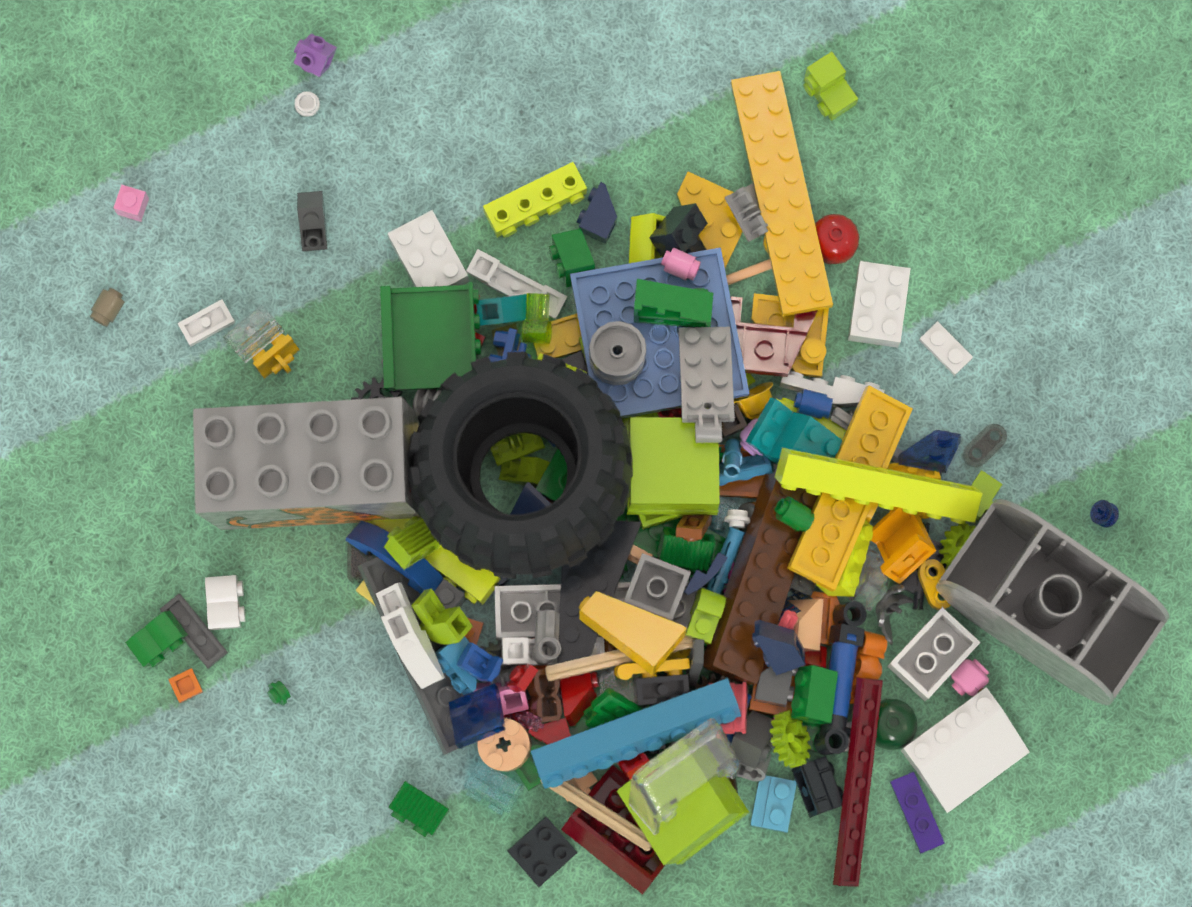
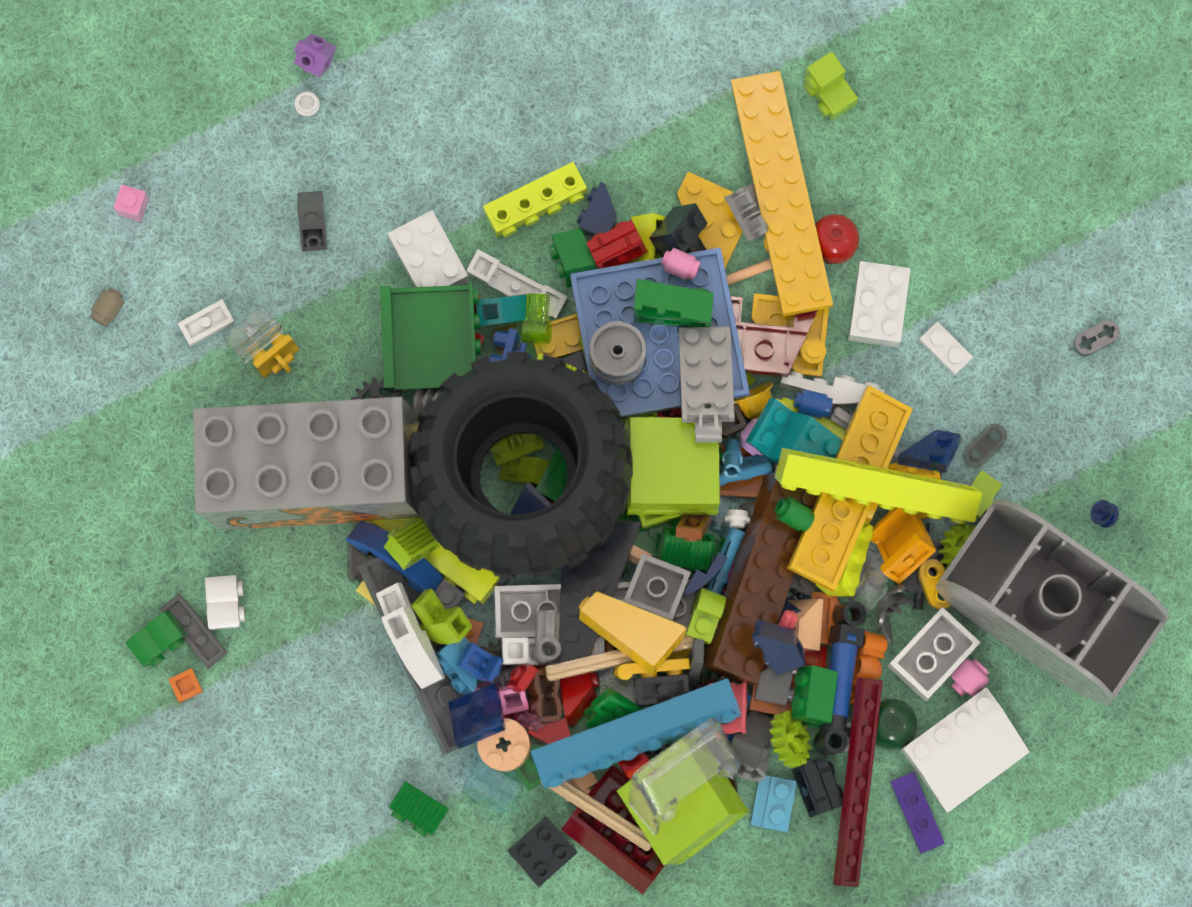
green plate [267,681,291,706] -> none
none -> red brick [586,220,648,269]
none -> flat silver beam [1073,320,1119,356]

